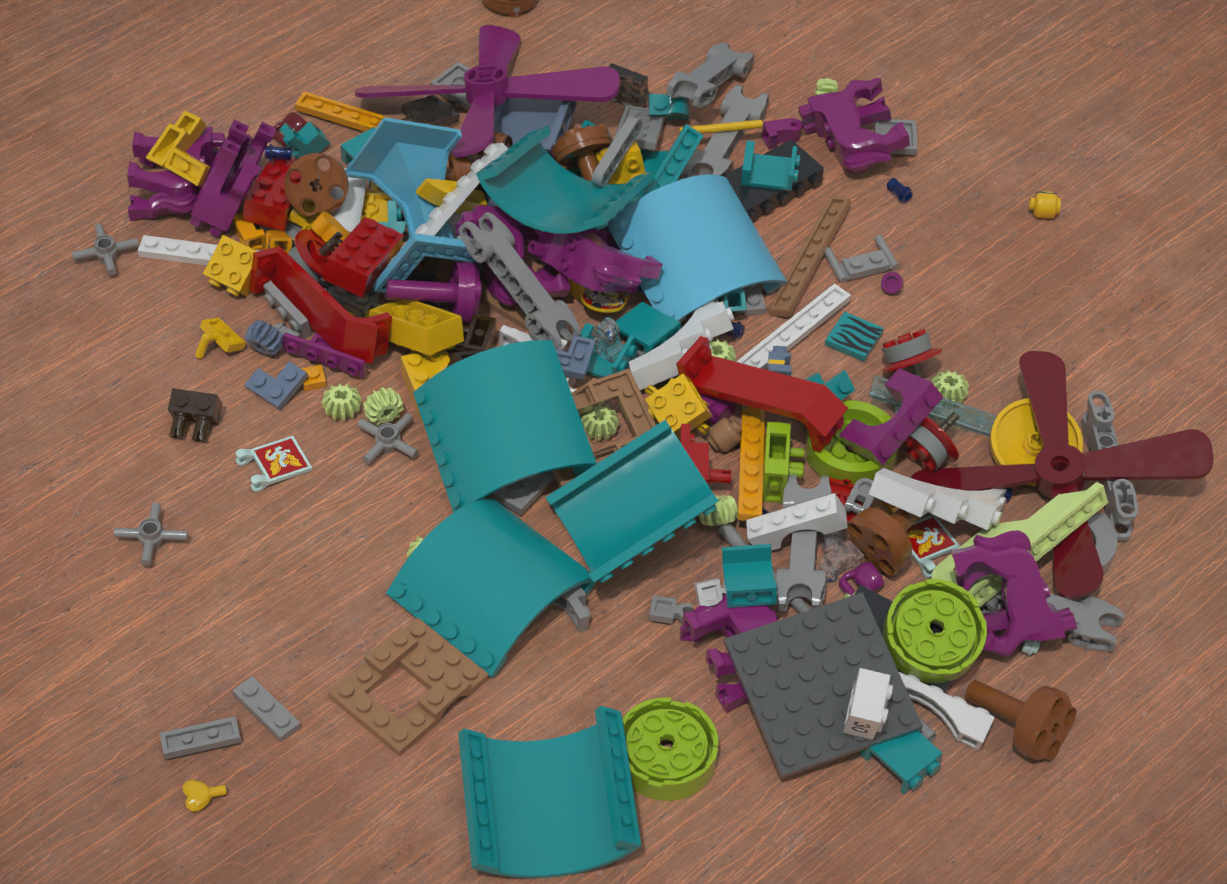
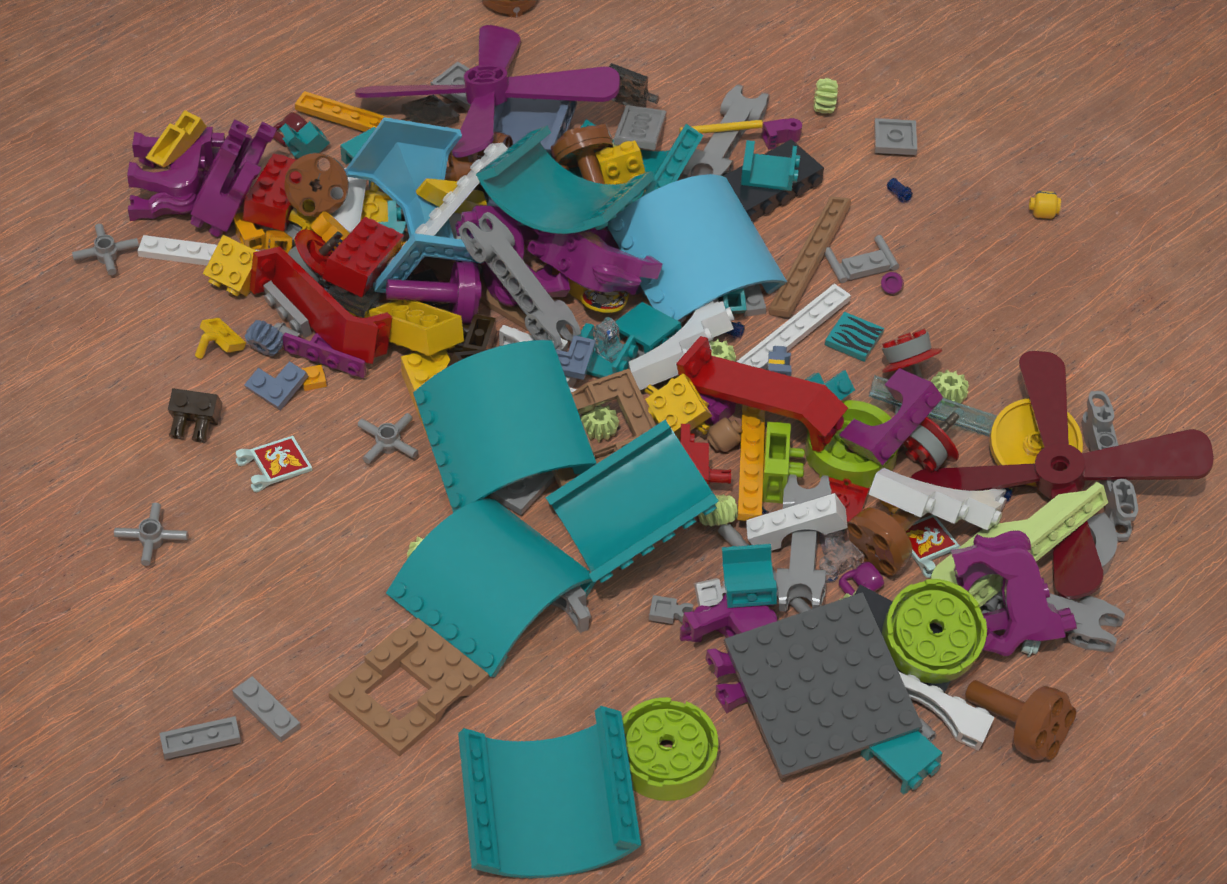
yellow plate [164,147,210,186] -> none
yellow rock [182,779,227,812] -> none
clear blue pin [265,144,292,161] -> none
yellowish green gear [322,383,361,421] -> none
yellowish green gear [363,387,404,426] -> none
light grey beam [592,116,642,187] -> none
teal brick [648,94,690,120] -> none
light grey piece [666,42,755,108] -> none
magenta piece [798,78,910,173] -> none
white brick [843,668,893,740] -> none
light grey plate [844,478,875,514] -> none

